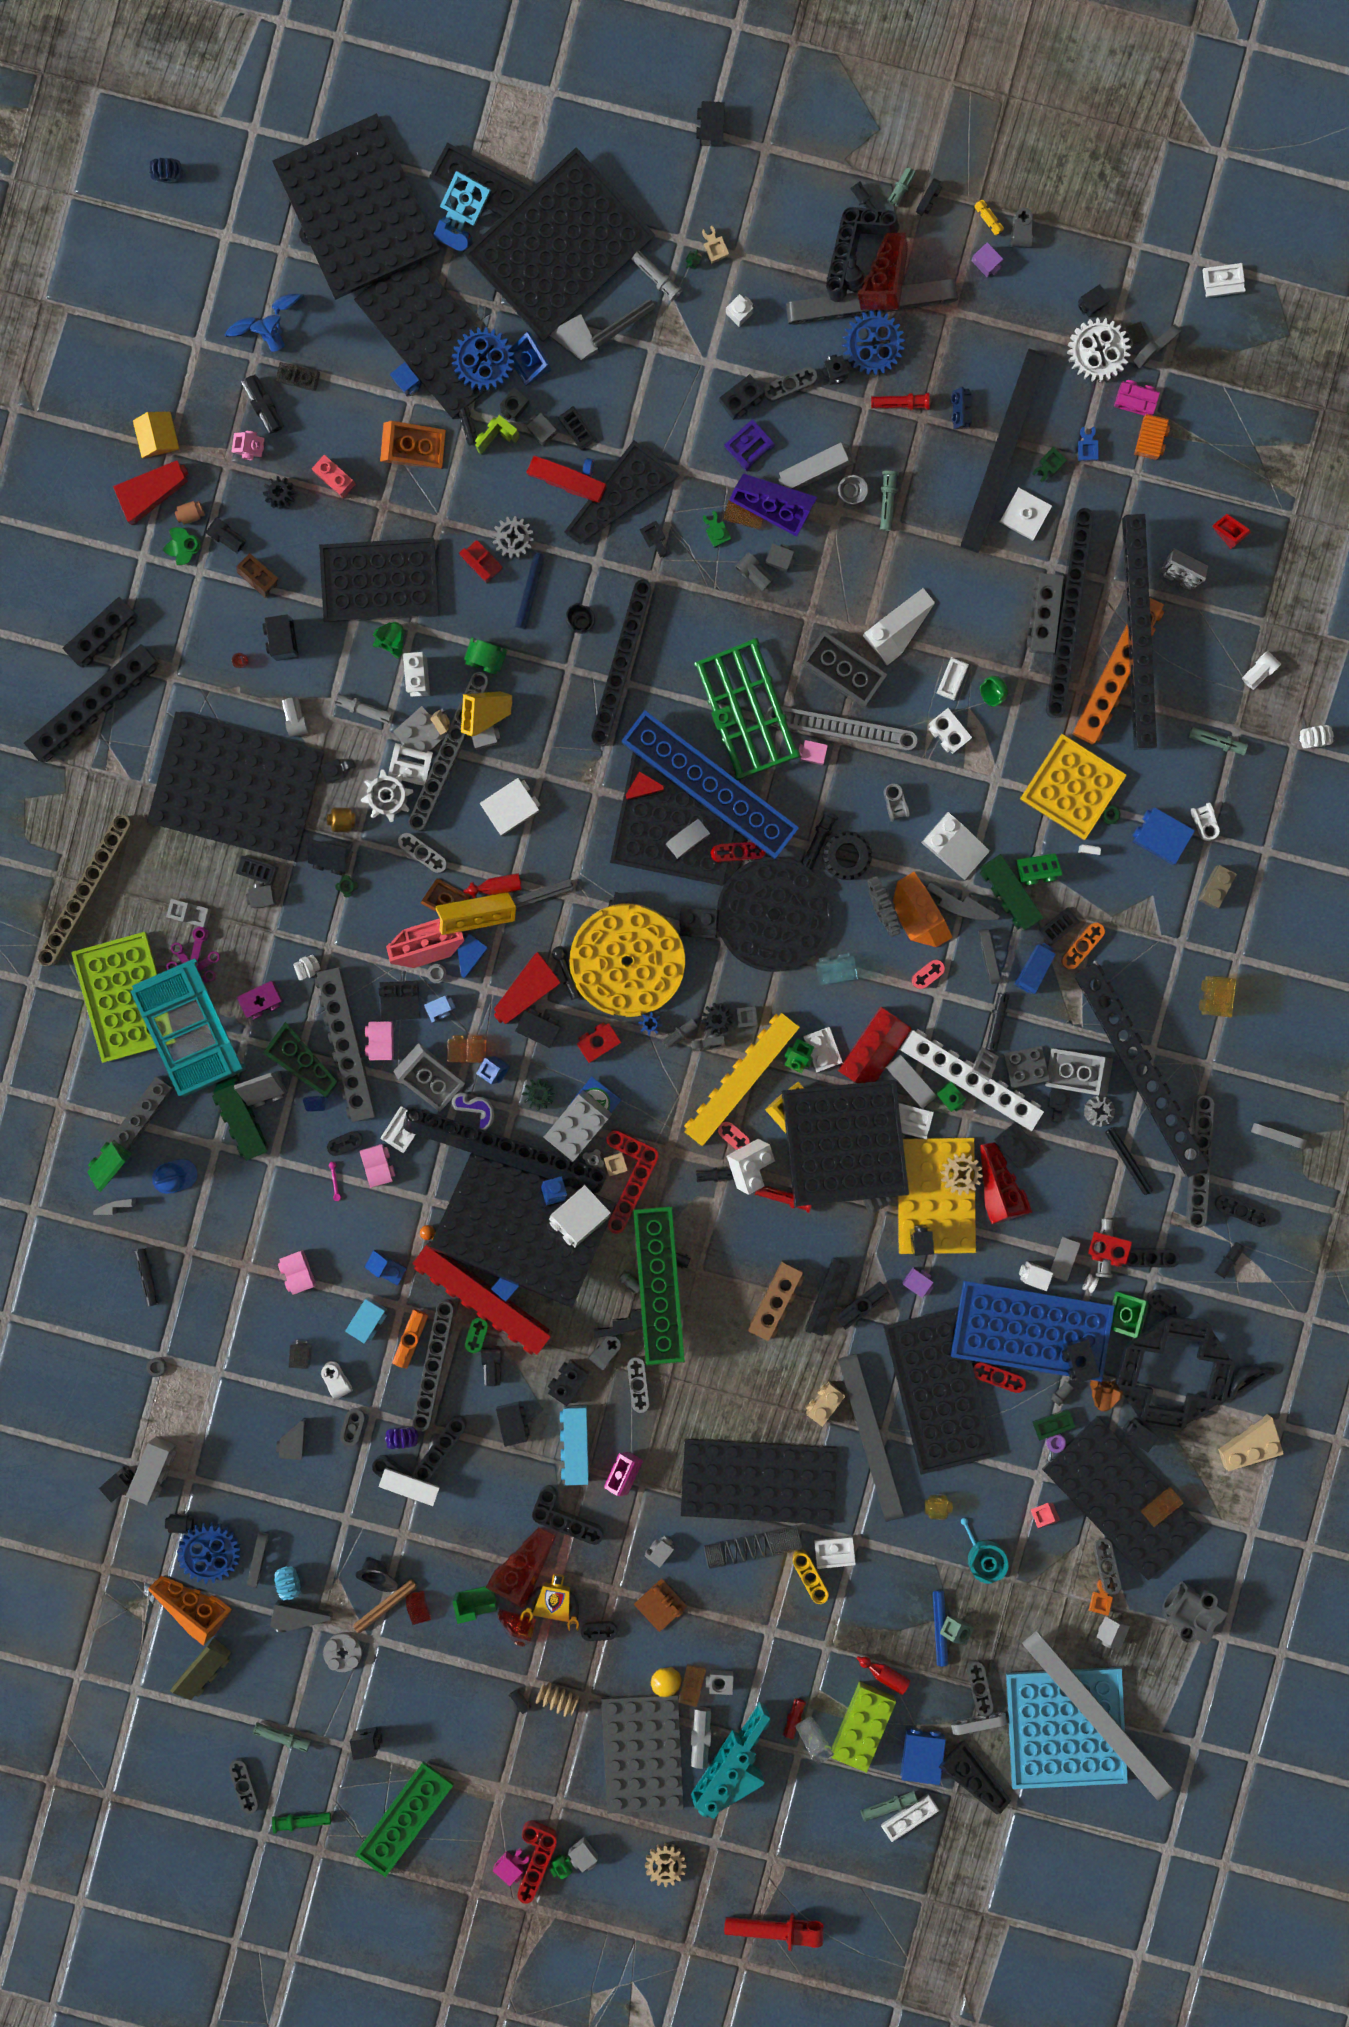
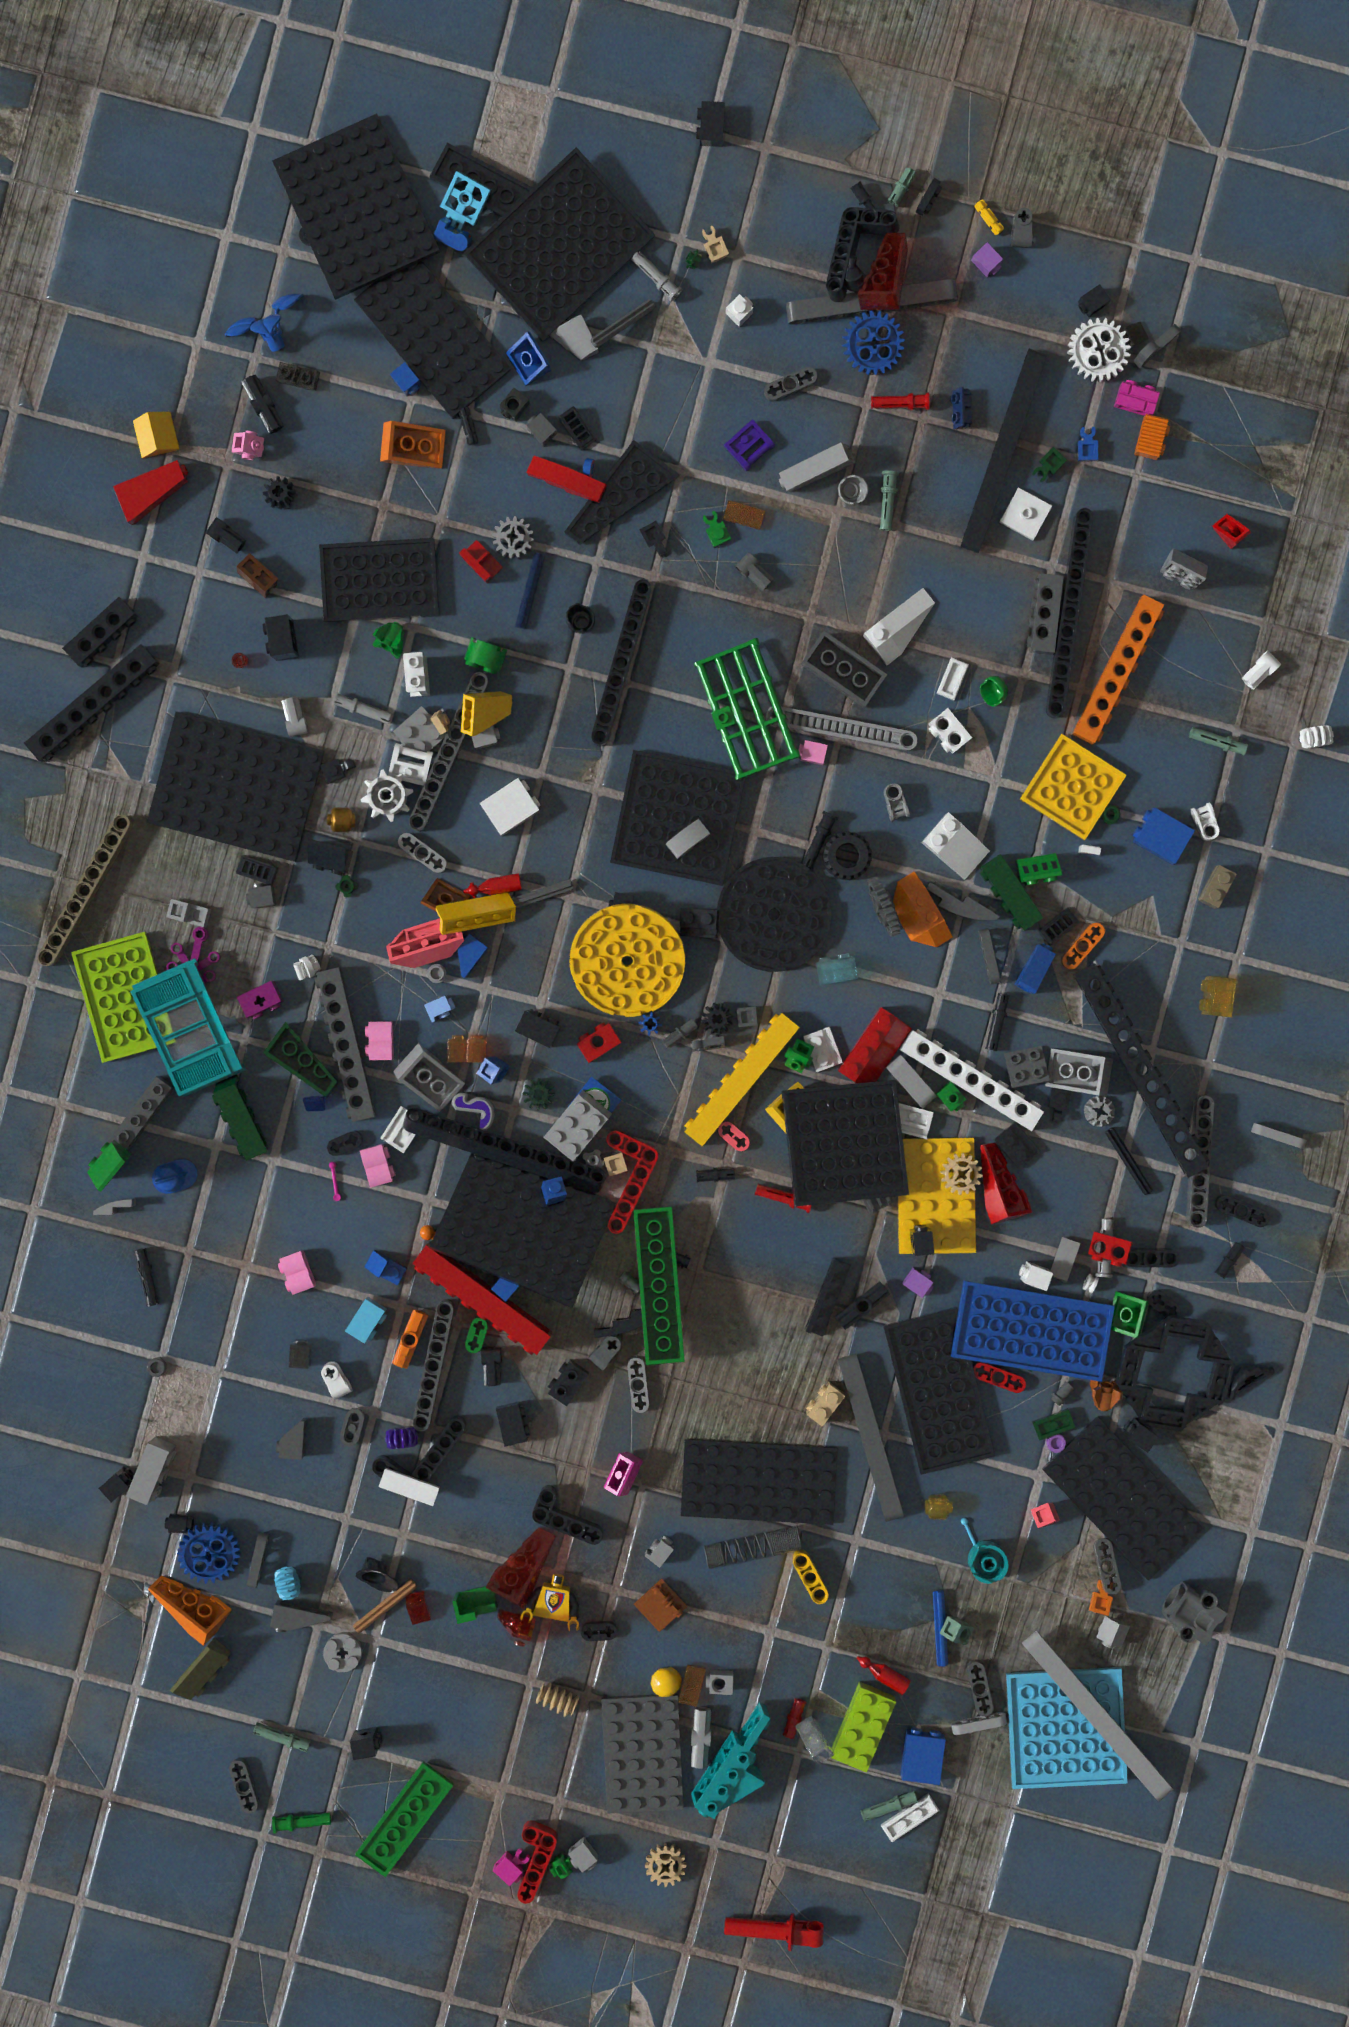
dark blue gear [149,158,183,183] -> none
green plate [163,527,201,565] -> none
nougat brick [175,501,205,525] -> none
light grey slope [234,1071,287,1108] -> none
coral brick [312,455,356,499] -> none
black hinge [379,981,420,1021] -> none
blue gear [452,327,515,392] -> none
lime bracket [475,415,520,454] -> none
red slope [494,952,561,1024] -> none
black pin [509,1688,531,1714] -> none
white brick [549,1185,611,1247] -> none
black pin [552,946,582,1000] -> none
medium azure brick [560,1405,589,1485] -> none
blue brick [621,710,799,859] -> none
red slope [626,772,664,800] -> none
red beam [711,842,766,862] -> none
black brick [719,374,764,420] -> none
white brick [727,1139,775,1195] -> none
dark purple wedge [729,473,817,537] -> none
medium nougat brick [748,1261,804,1341] -> none
dark grey brick [765,544,796,573] -> none
white plate [814,1536,855,1569] -> none
black brick [822,354,851,385] -> none
coral beam [912,960,945,989] -> none
black wing [939,1740,1011,1815] -> none
light grey slope [972,1047,999,1081] -> none
black brick [1062,1337,1100,1383] -> none
black brick [1122,514,1157,751] -> none
clear orange plate [1141,1487,1184,1527] -> none
white plate [1202,263,1246,298] -> none
tan wedge [1218,1414,1284,1472] -> none

